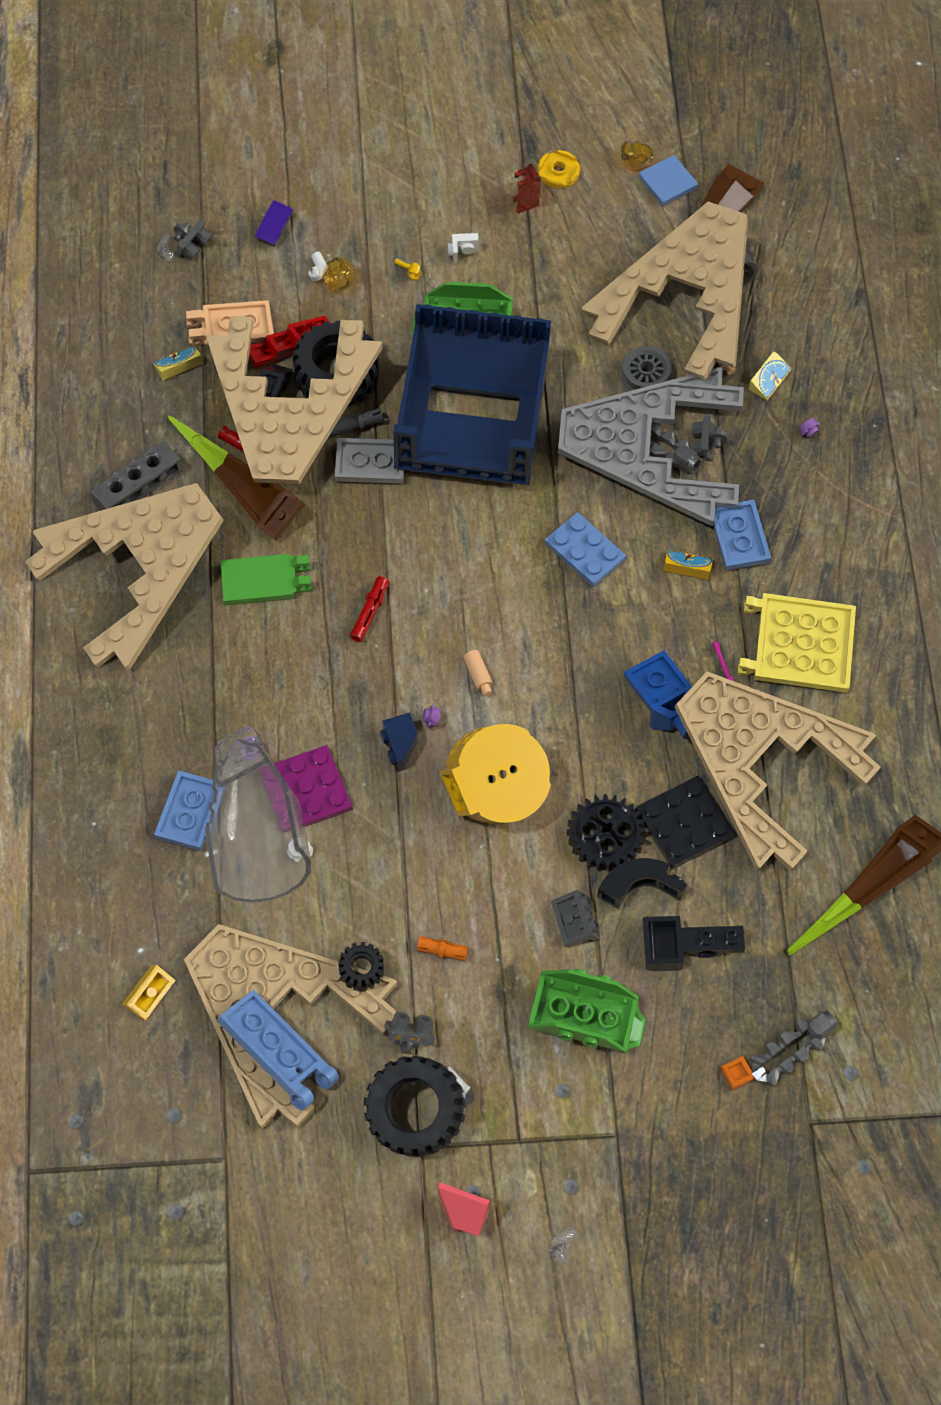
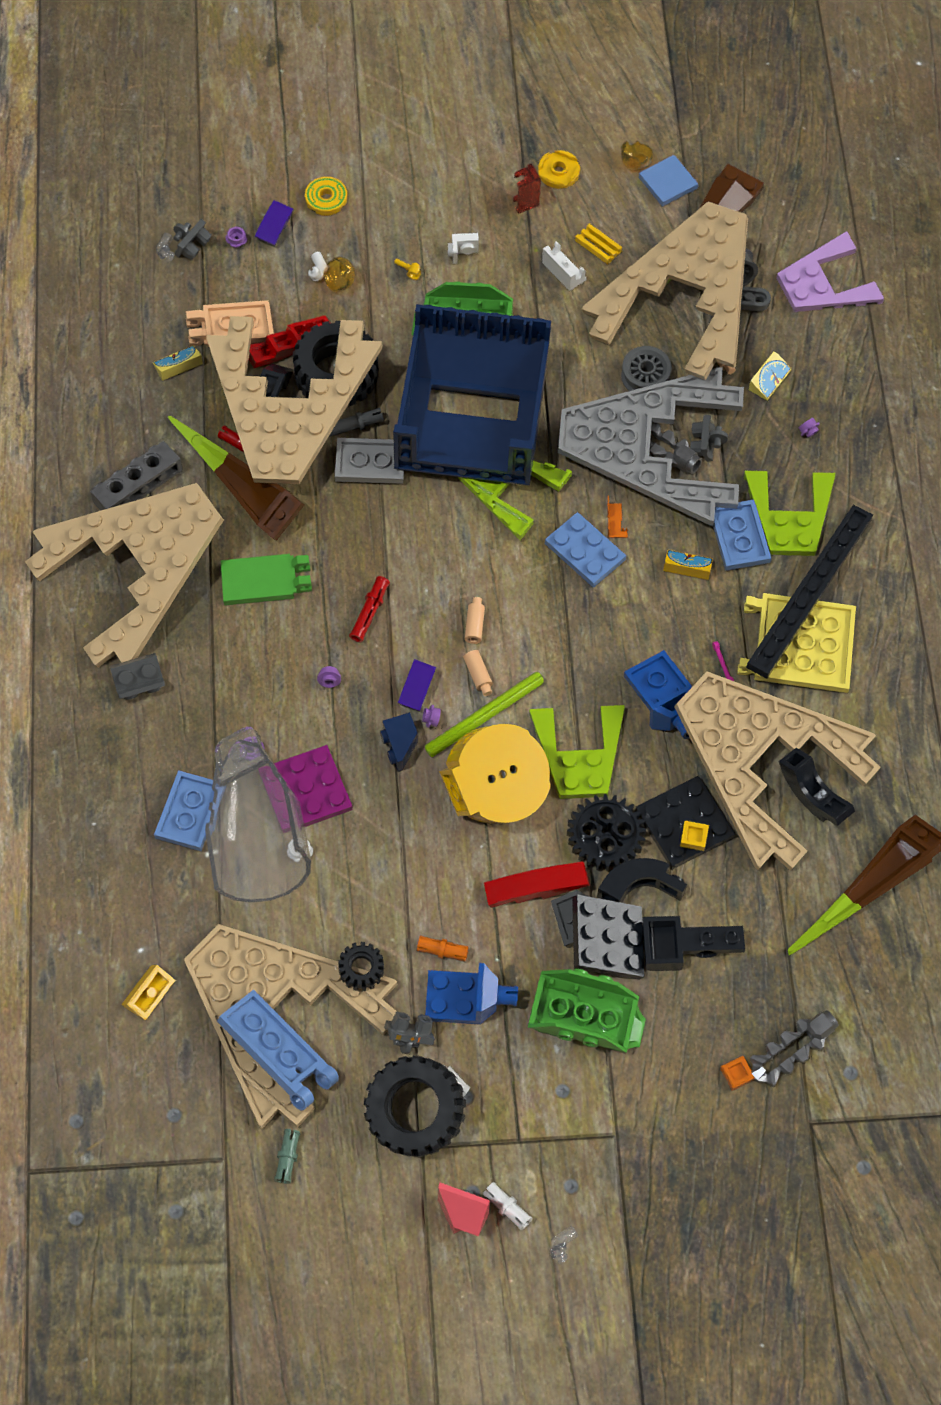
none -> dark grey bracket [109,653,165,700]
none -> medium lavender plate [226,227,247,247]
none -> sand green pin [274,1129,301,1184]
none -> yellow tile [305,177,348,216]
none -> medium lavender plate [317,666,341,688]
none -> dark purple slope [398,659,436,711]
none -> lime axle [425,672,544,757]
none -> blue plate [425,963,518,1025]
none -> lime wing [458,461,572,540]
none -> light nougat cylinder [465,597,485,644]
none -> white pin [483,1182,532,1230]
none -> red slope [484,862,589,908]
none -> lime wing [529,705,625,799]
none -> white hinge [542,242,587,291]
none -> plate [572,894,644,980]
none -> yellow tile [575,223,622,265]
none -> orange piece [607,496,628,538]
none -> yellow plate [680,821,709,851]
none -> dark grey plate [741,286,771,311]
none -> lime wing [744,471,835,556]
none -> black plate [746,504,873,679]
none -> lavender wing [777,232,884,312]
none -> black arch [779,748,855,826]

